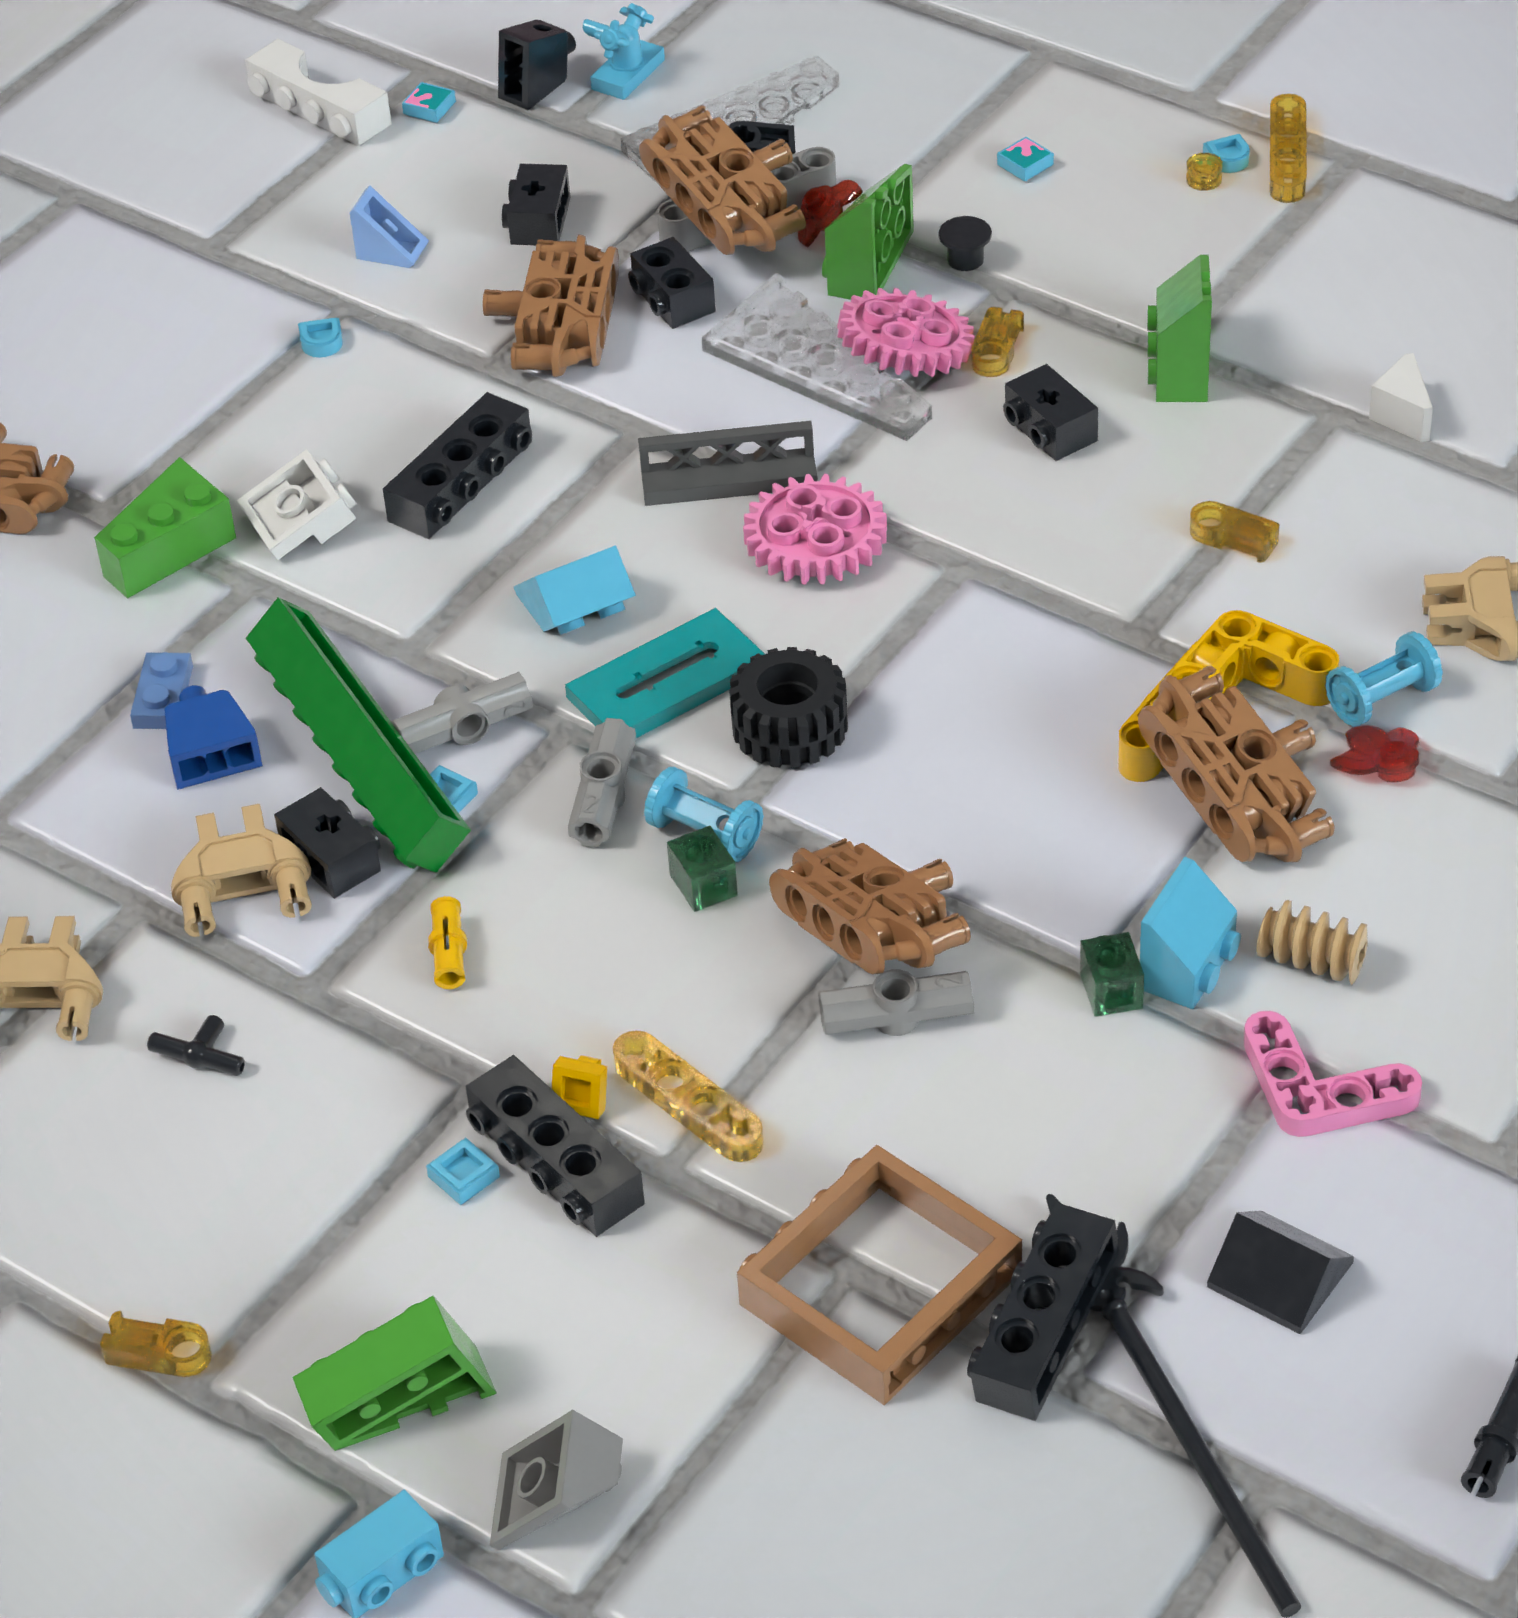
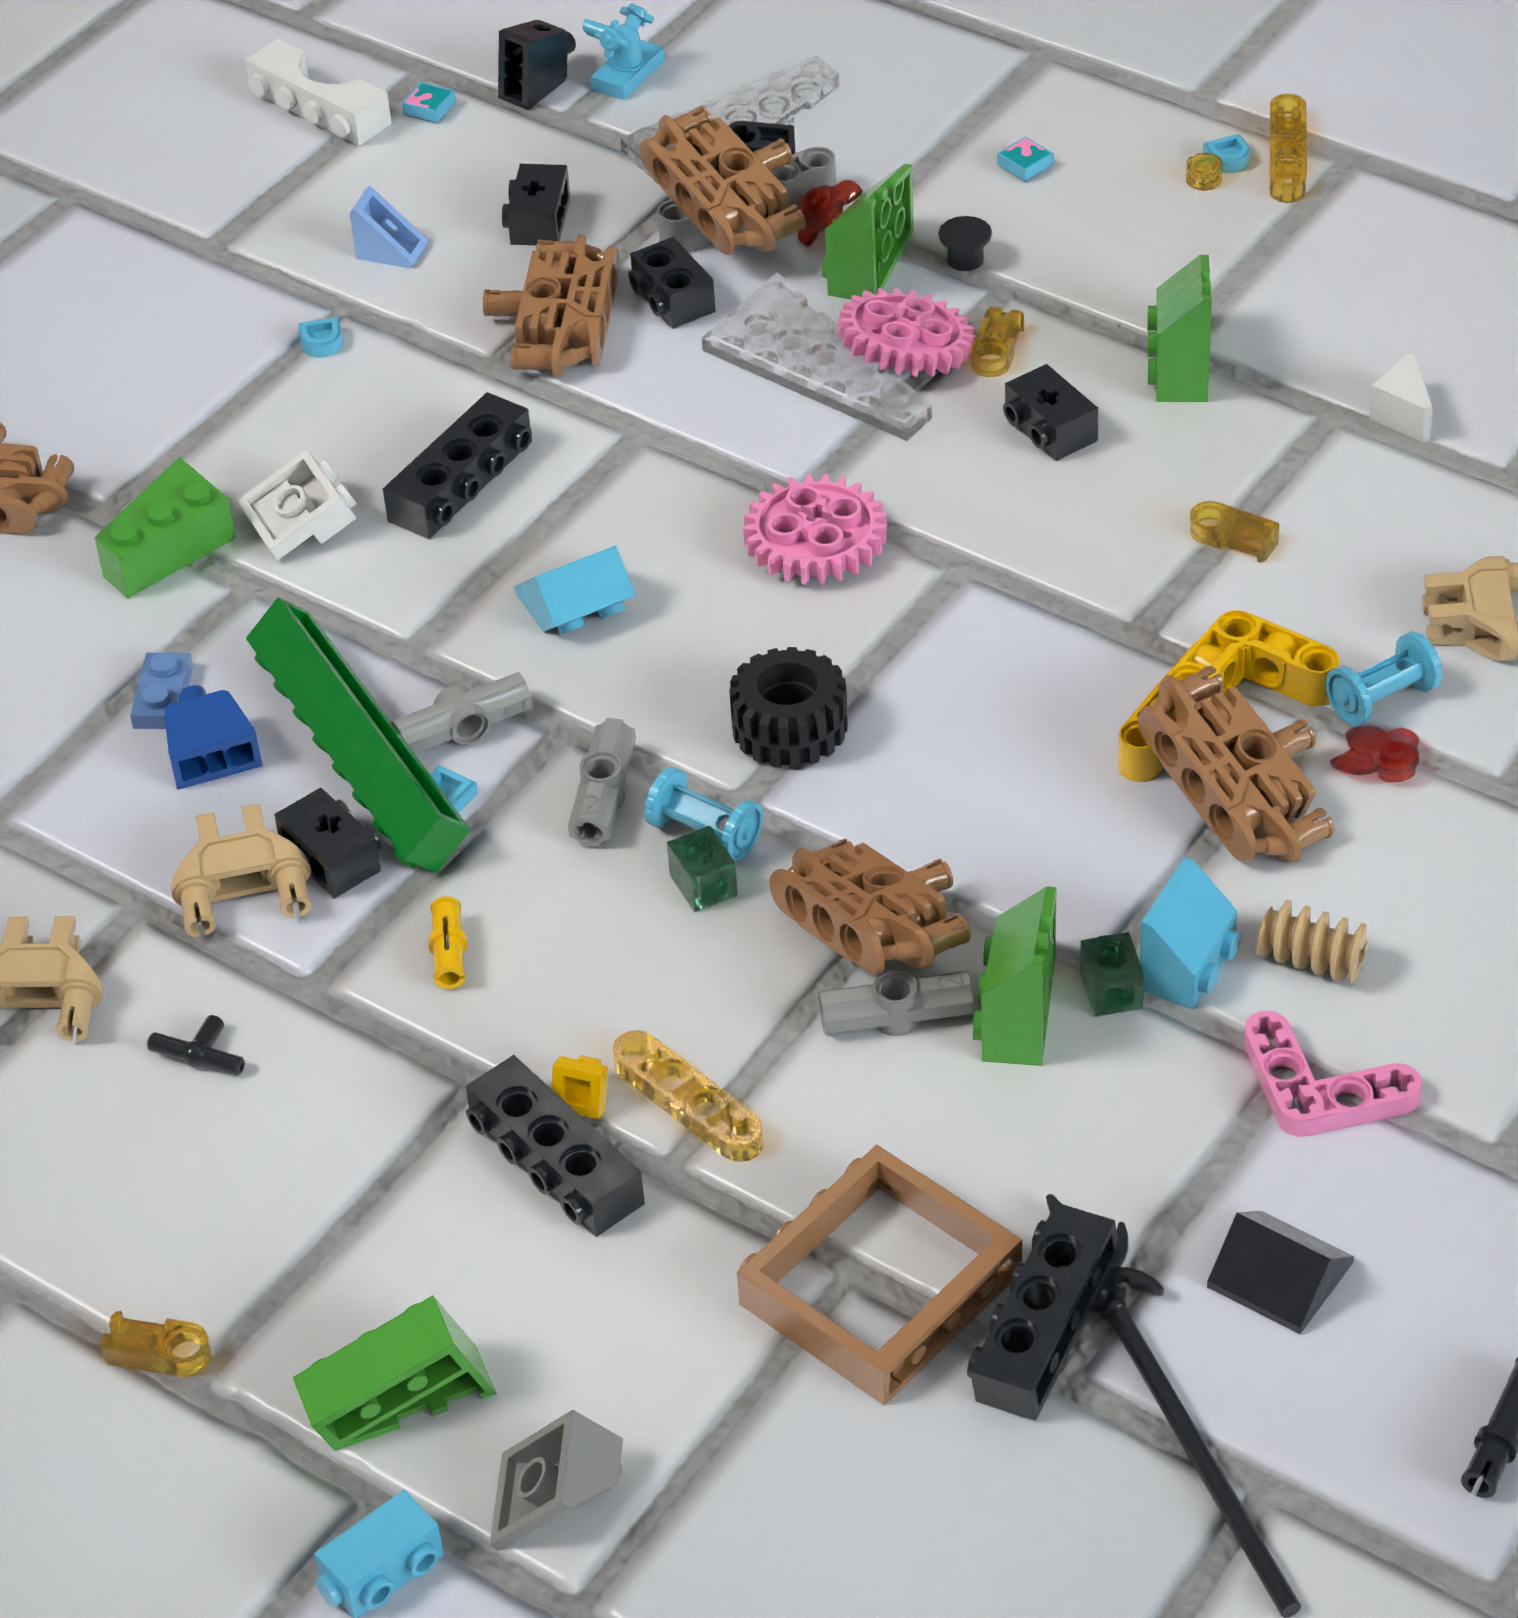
medium azure tile [426,1137,500,1205] -> none
teal piece [565,607,765,738] -> none
dark grey fence [638,421,818,506] -> none
none -> bright green wedge [973,886,1057,1066]

